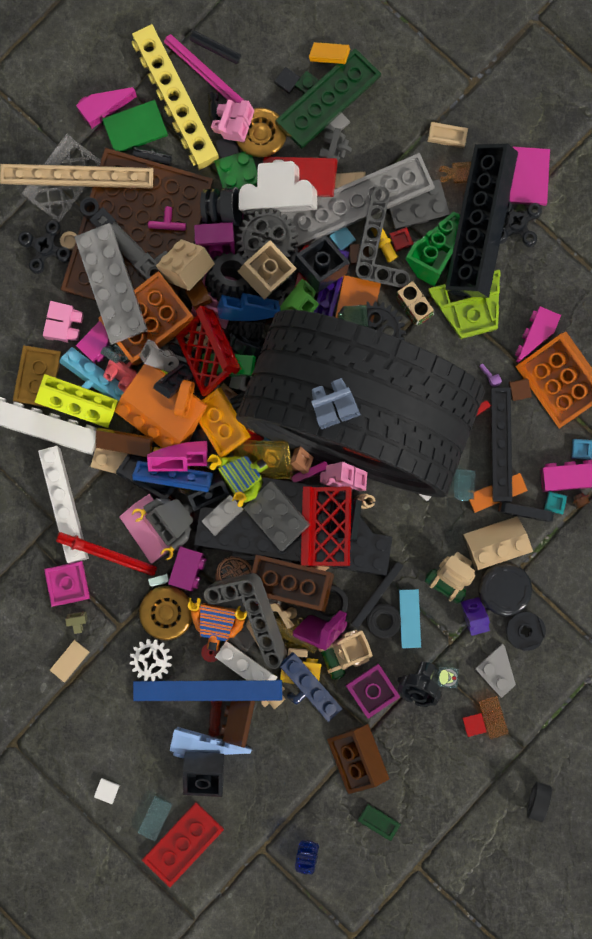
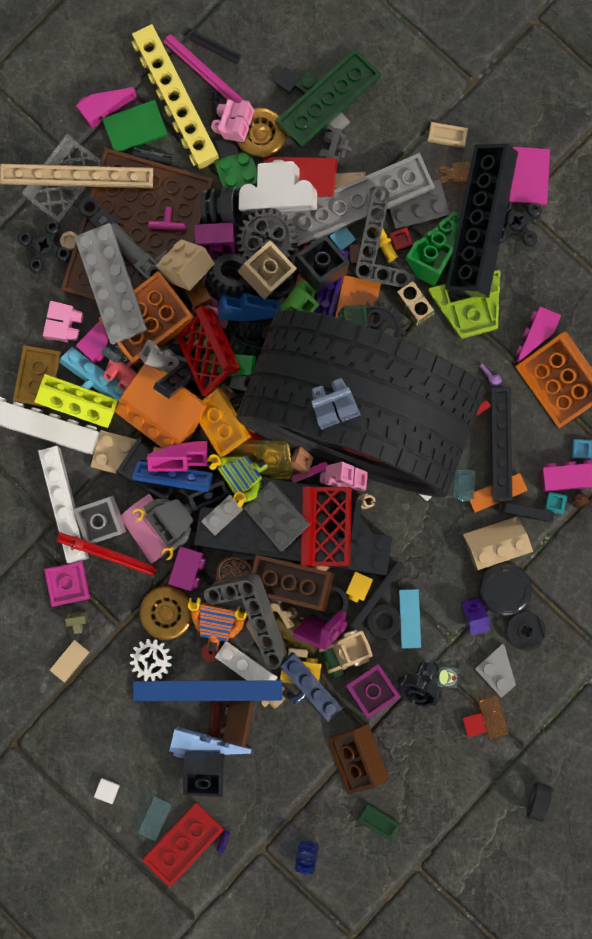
reddish brown tile [96,428,153,457] -> none
light aqua tile [148,574,170,587] -> none
orange beam [174,380,195,418] -> none
light orange tile [309,42,350,64] -> none
tan piece [425,552,475,604] -> none
reddish brown tile [509,378,532,401] -> none
none -> light grey brick [73,495,127,544]
none -> dark purple piece [216,828,231,857]
none -> yellow brick [346,572,373,603]

